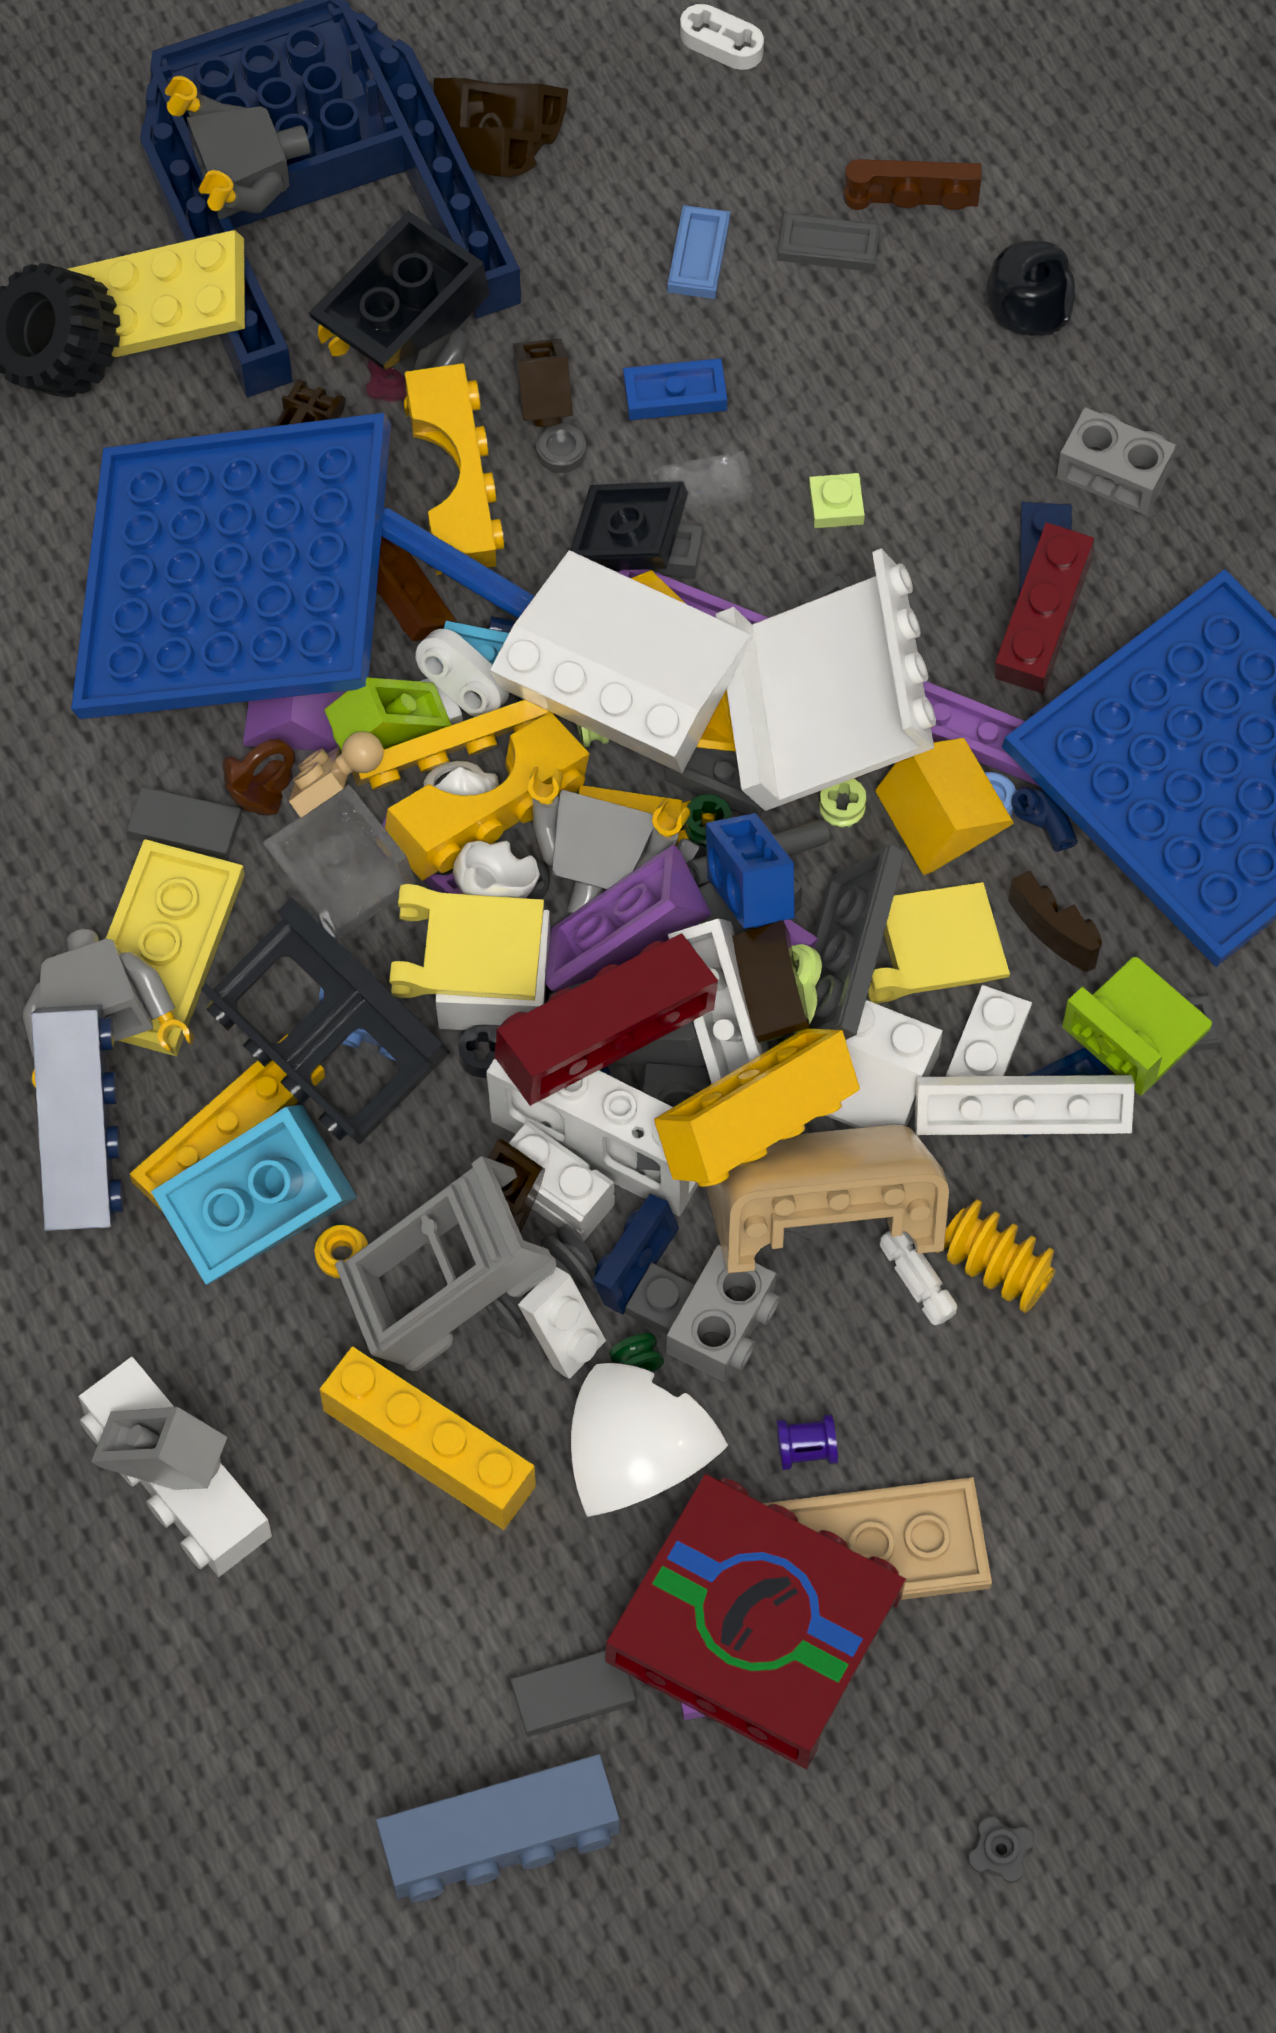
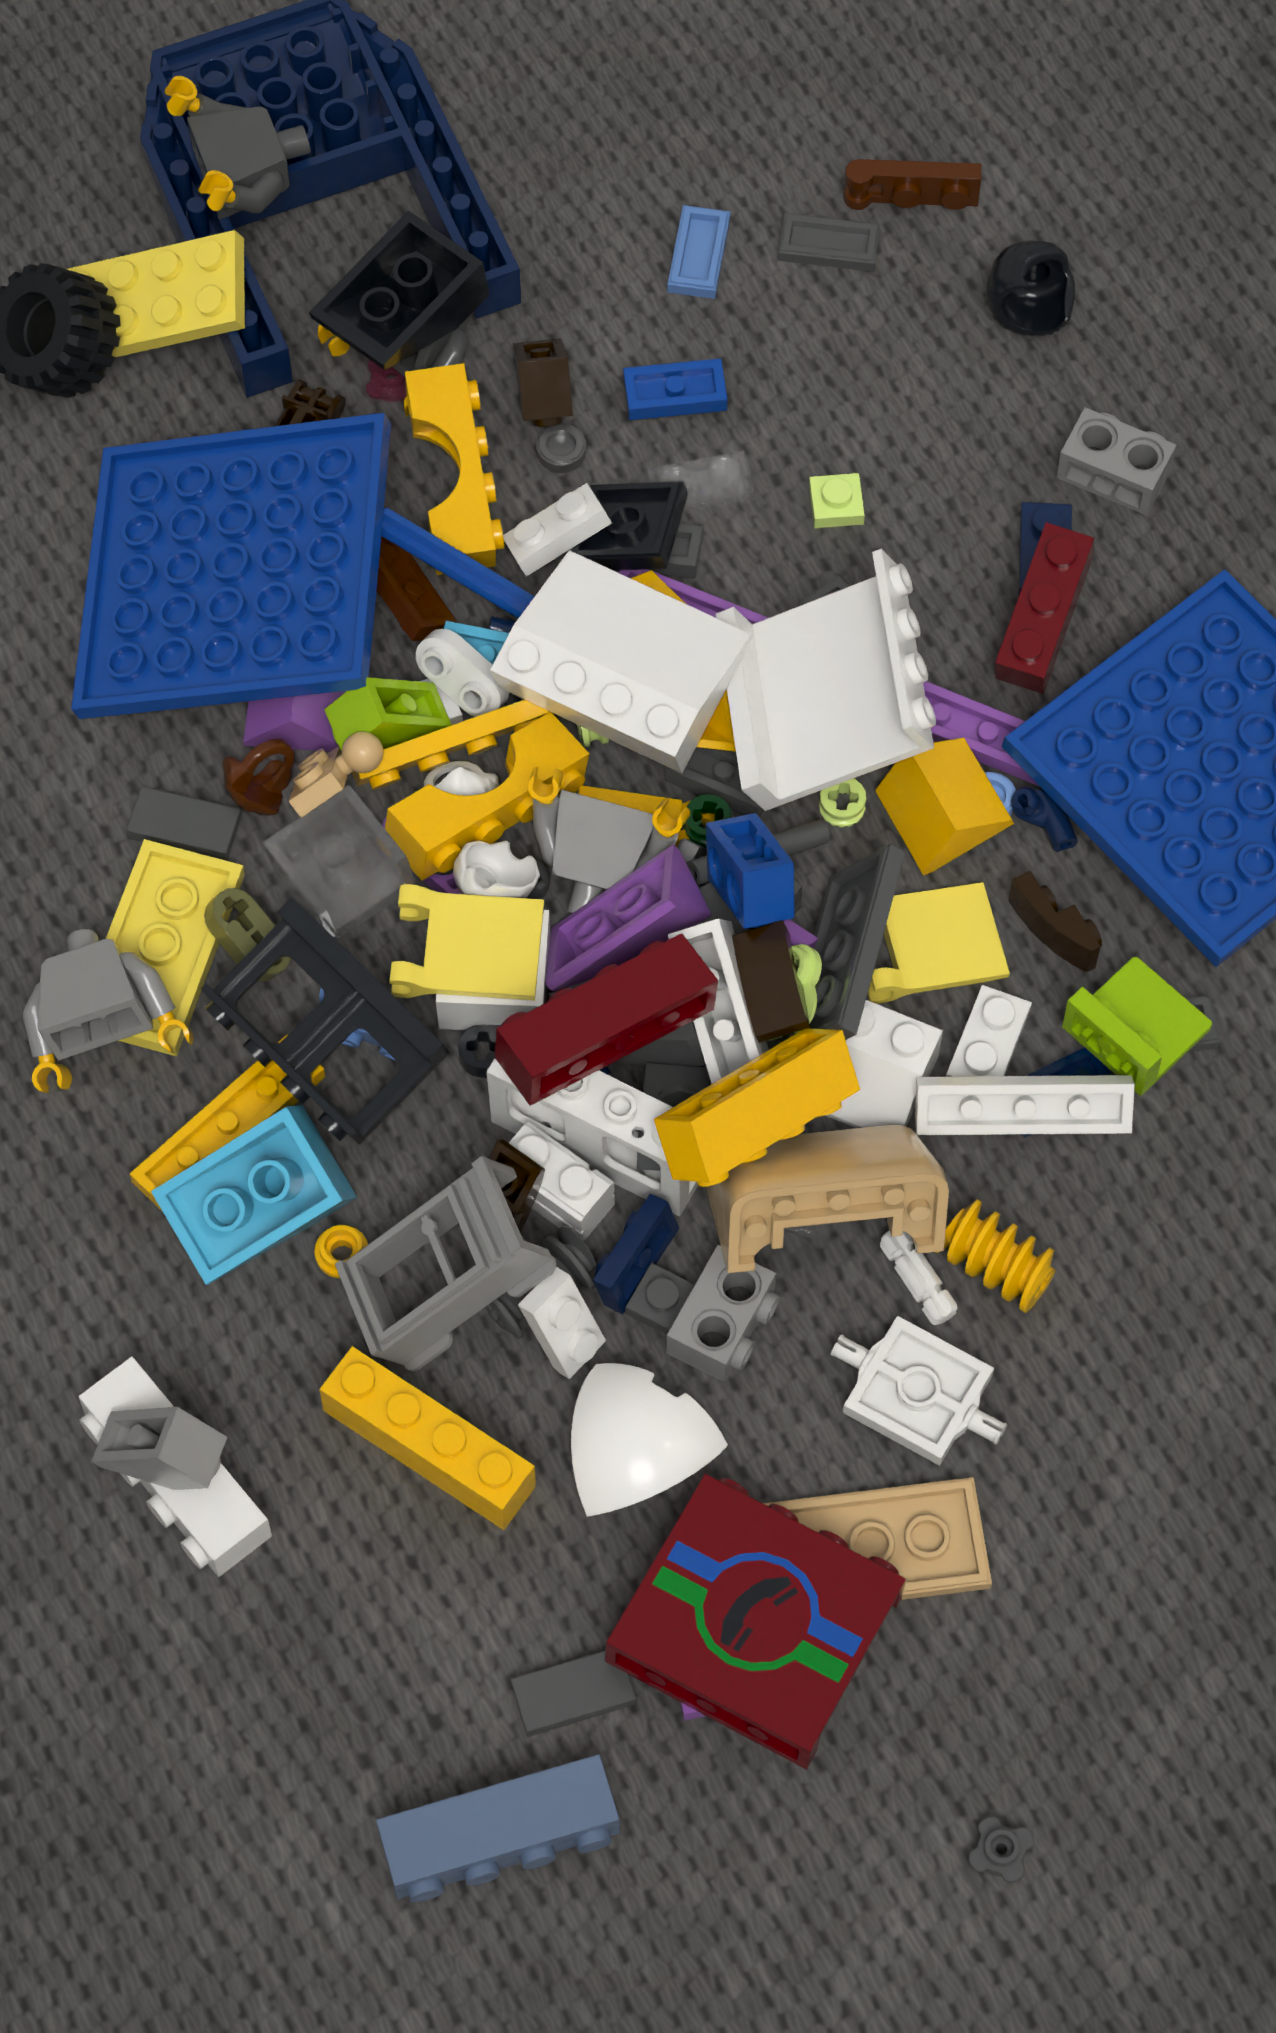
brick [31,1004,124,1231] -> none
dark brown brick [434,78,568,177] -> none
dark green bush [609,1333,664,1372] -> none
white beam [680,4,764,70] -> none
dark purple bush [776,1414,838,1470] -> none
none -> olive beam [204,888,291,981]
none -> white plate [503,483,612,577]
none -> white plate [831,1316,1007,1466]

